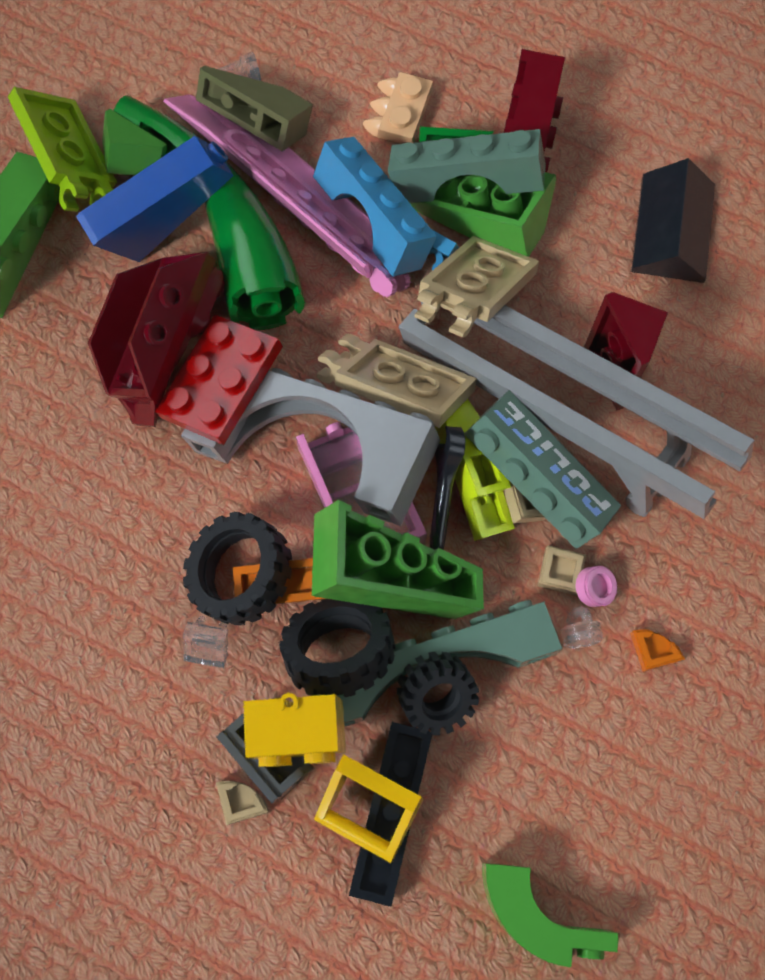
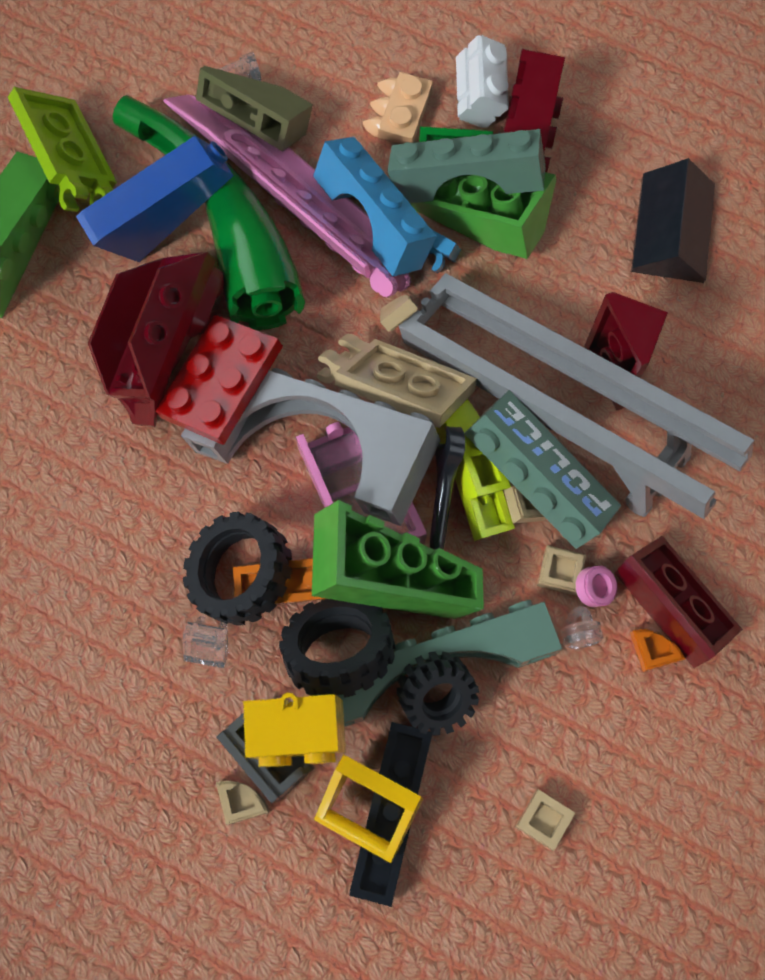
bright green slope [102,109,167,175] -> none
tan tile [414,236,539,338] -> none
bright green arch [482,863,618,968] -> none
none -> tan tile [380,295,418,332]
none -> white brick [456,35,509,128]
none -> tan tile [515,789,575,851]
none -> dark red slope [615,536,743,668]

